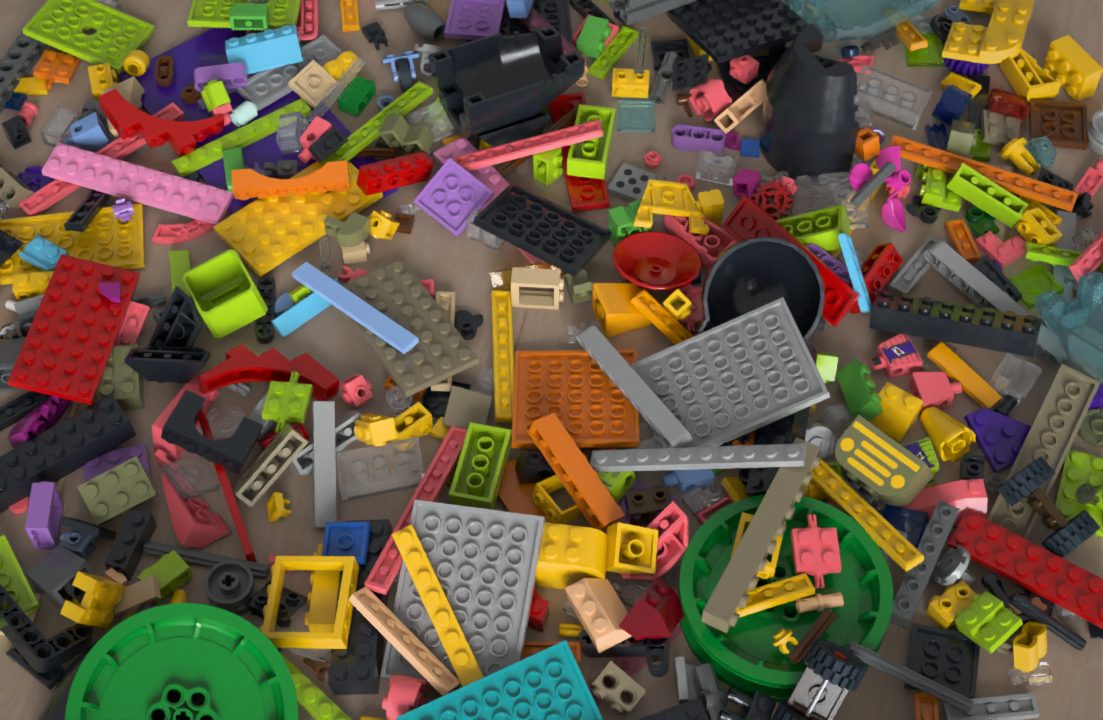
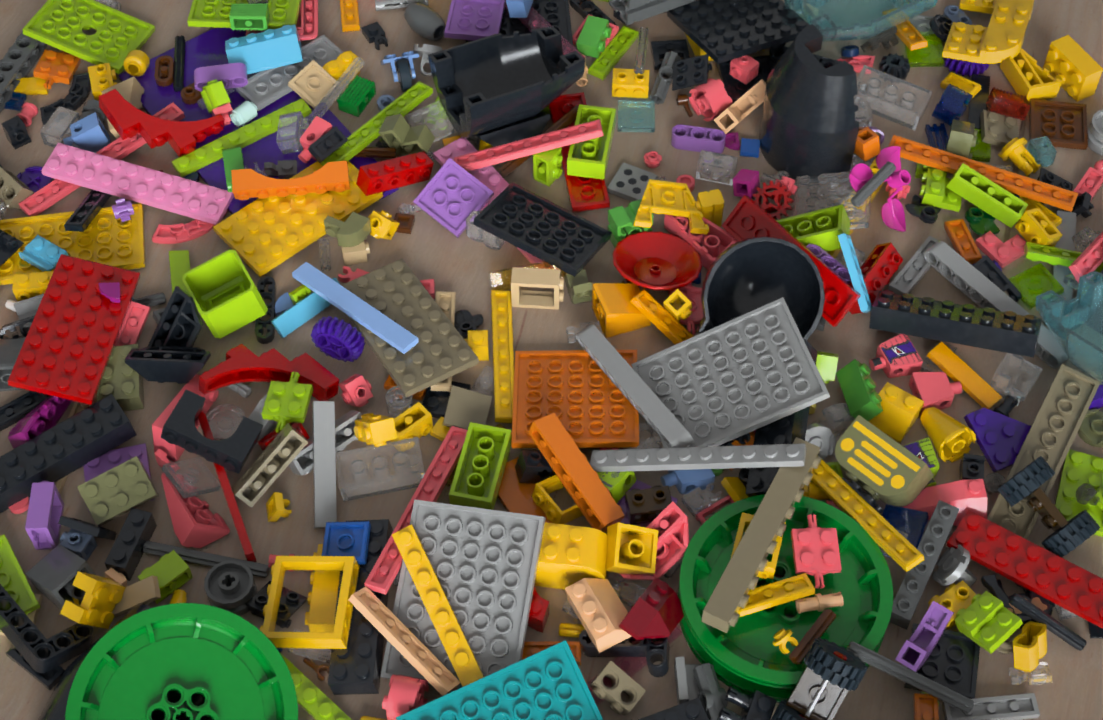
none -> black tile [40,72,91,125]
none -> black axle [173,35,185,92]
none -> dark purple gear [311,316,365,362]
none -> yellow brick [464,330,489,361]
none -> black gear [879,52,910,83]
none -> medium lavender arch [895,601,954,672]

